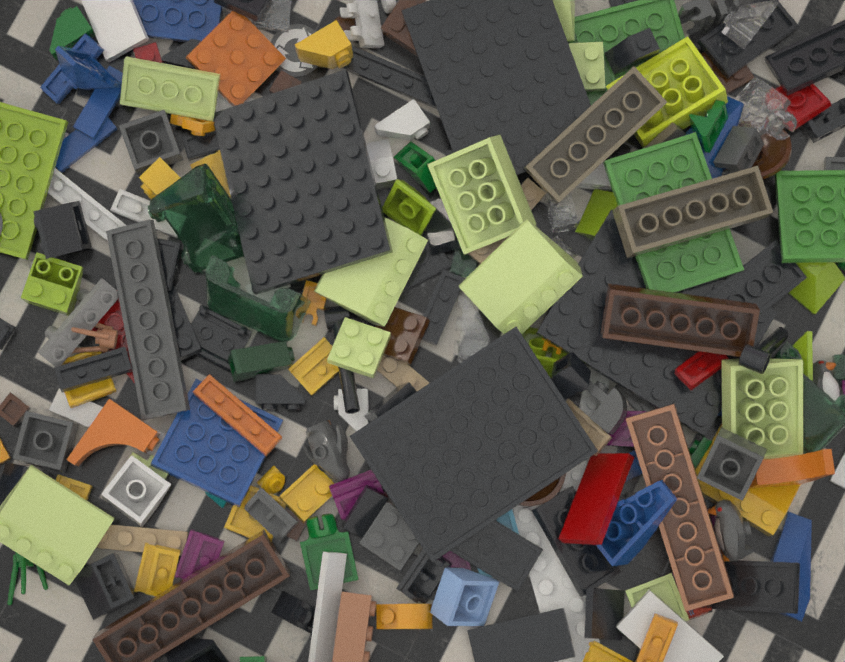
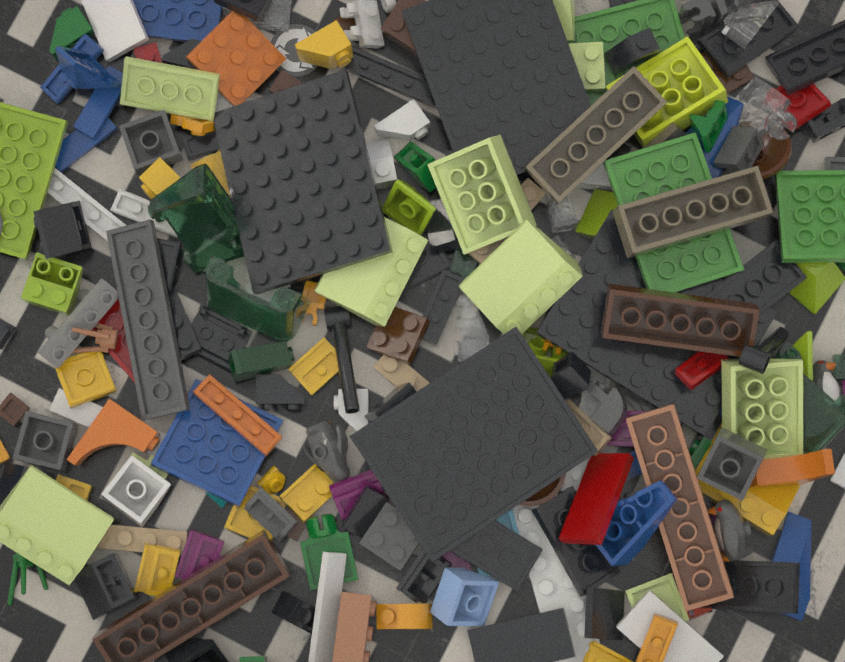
black plate [54,347,133,393] -> none
yellowish green plate [327,317,391,379] -> none

